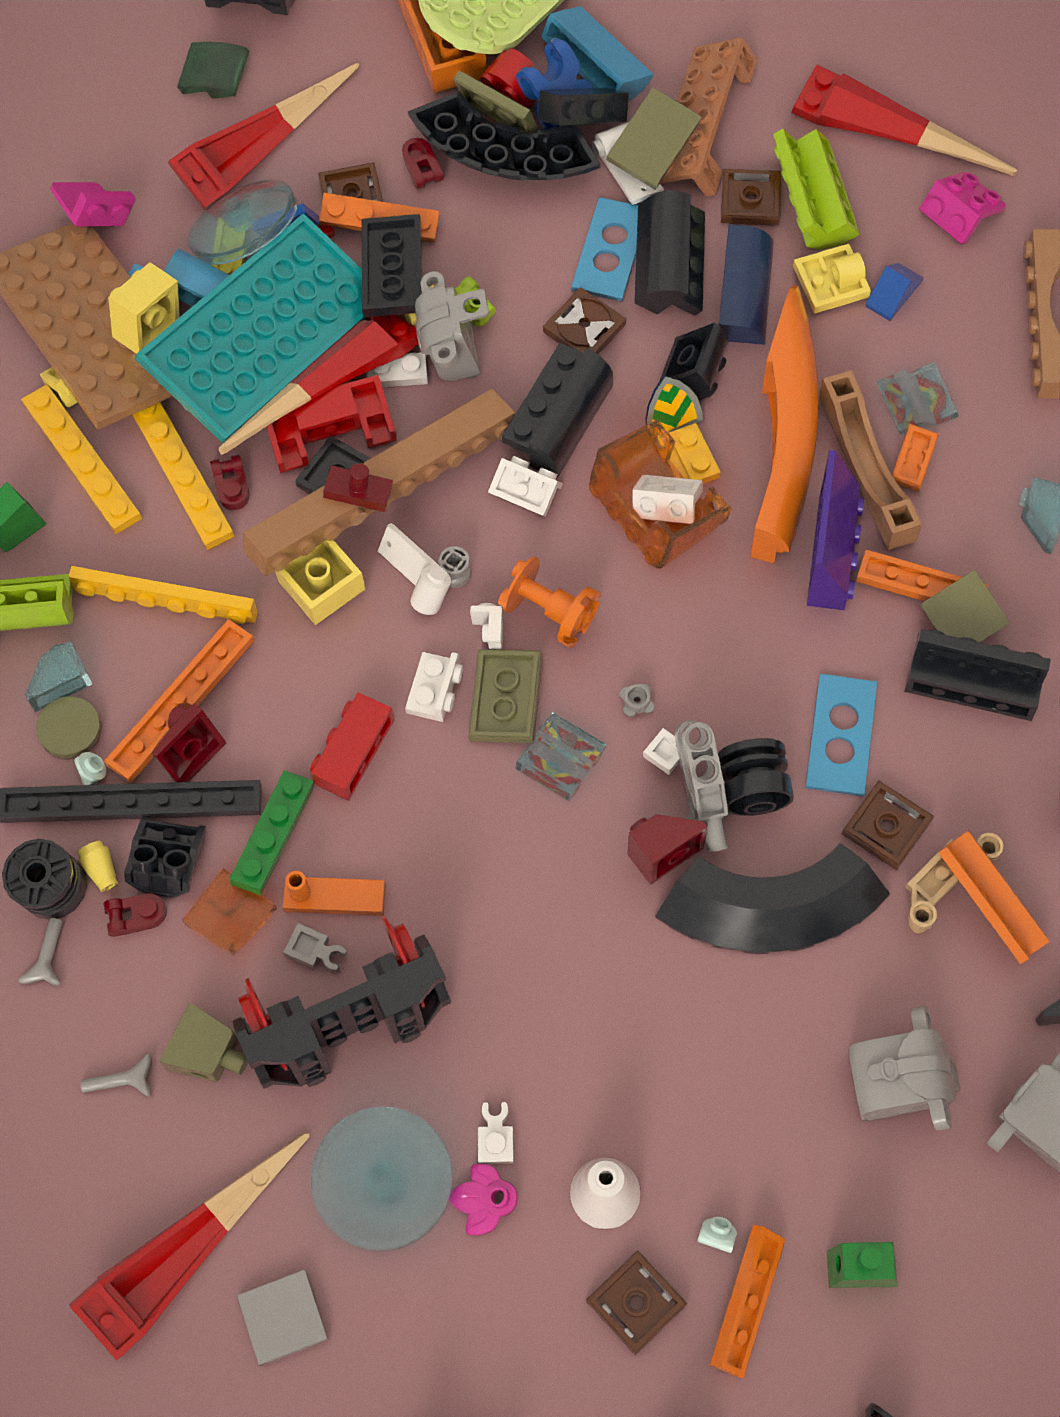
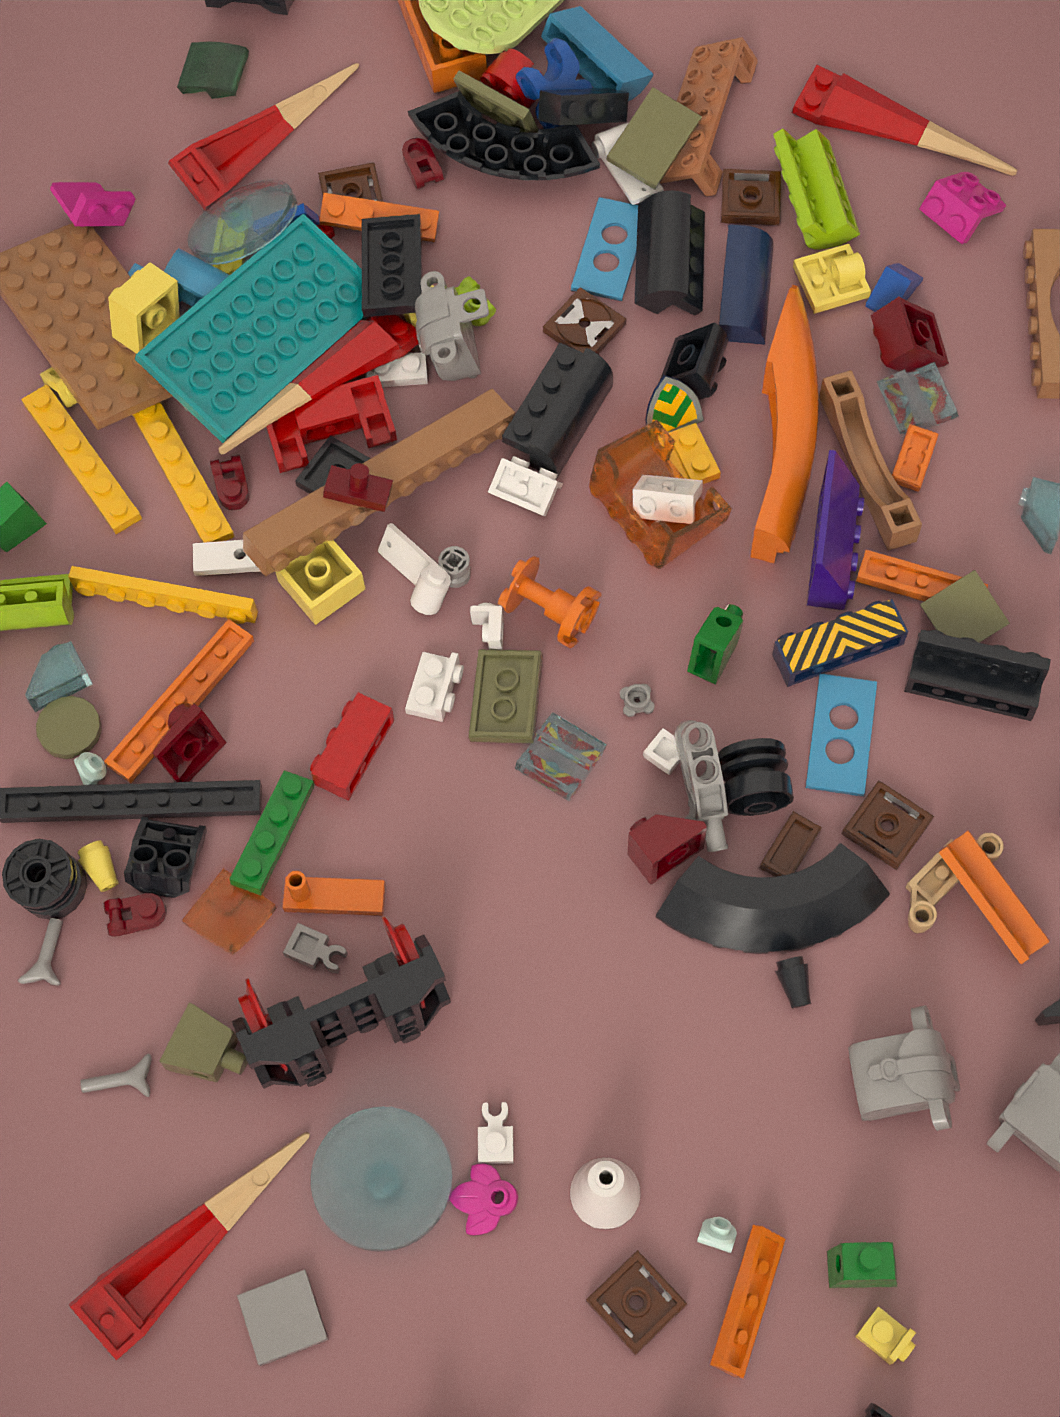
none -> white tile [193,540,260,576]
none -> green torso [687,604,744,685]
none -> reddish brown tile [759,811,822,877]
none -> brick [772,599,908,687]
none -> black cone [775,956,812,1008]
none -> light yellow bracket [855,1306,916,1365]
none -> dark red slope [871,297,949,373]

